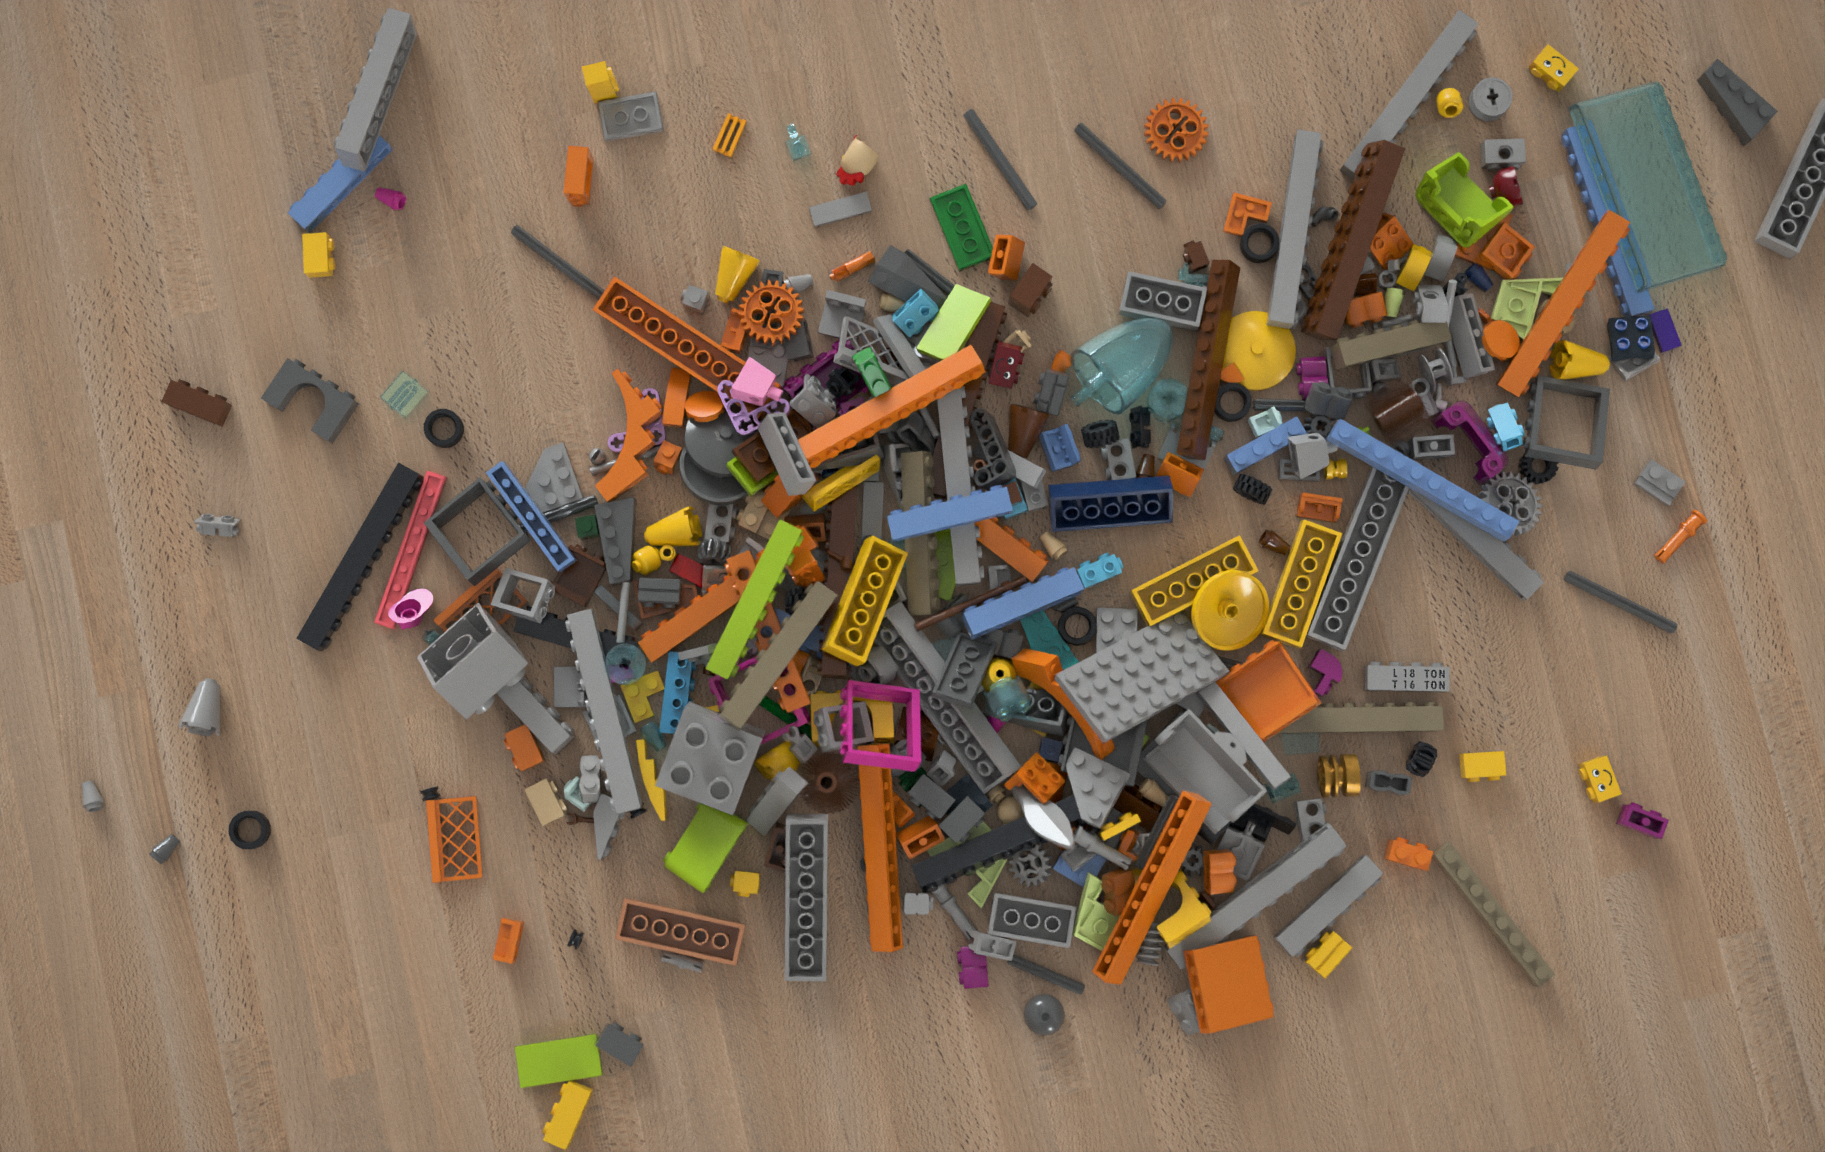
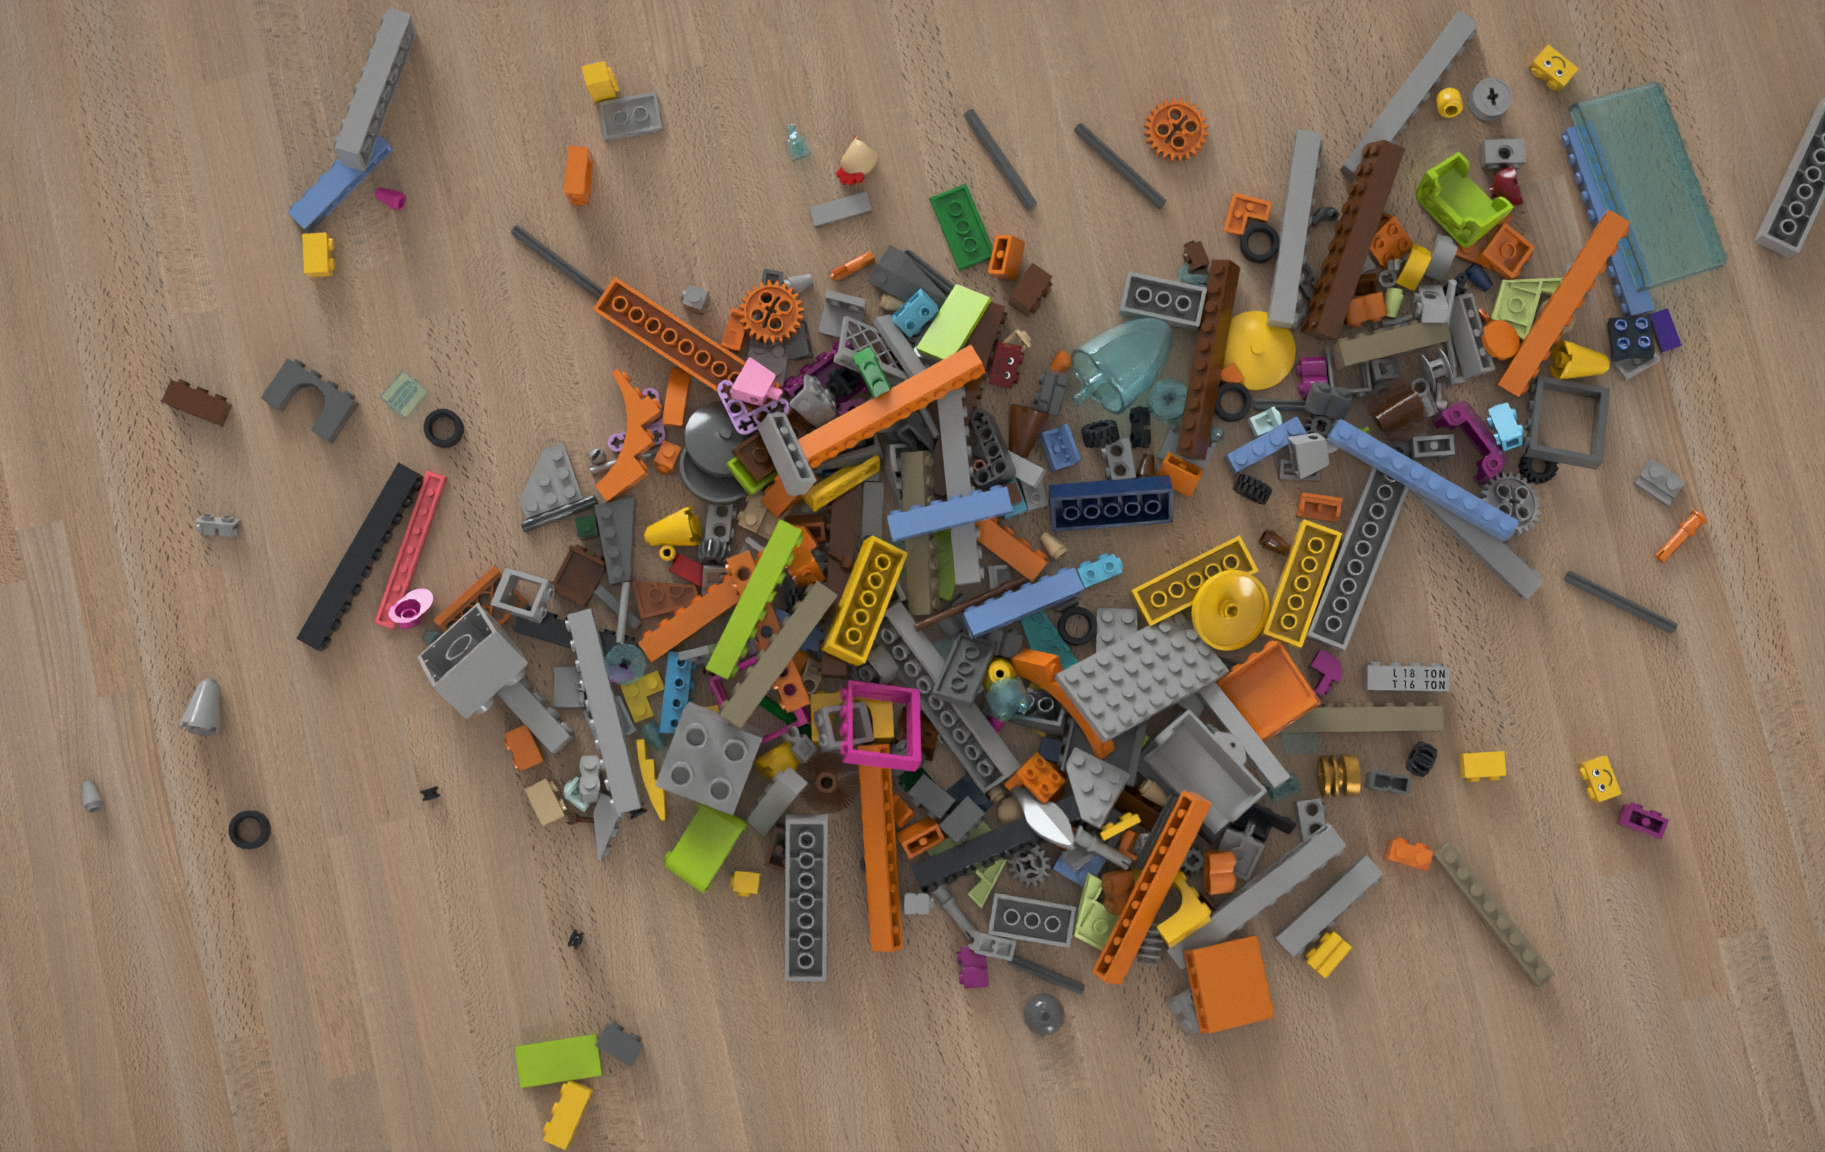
dark grey cone [149,834,180,865] -> none
dark grey window [424,477,531,586] -> none
orange fence [426,796,483,883] -> none
medium blue brick [486,461,577,572] -> none
orange hinge [493,917,524,964] -> none
nougat brick [615,897,747,966] -> none
yellow head [631,545,662,575] -> none
dark grey brick [638,578,682,609] -> none
light grey pin [661,950,704,973] -> none
orange tile [684,391,725,422] -> none
light orange tile [713,113,747,158] -> none
yellow cone [715,246,760,304] -> none
light grey brick [926,750,956,787] -> none
yellow wheel [1323,458,1347,480] -> none
dark grey wedge [1697,59,1778,147] -> none

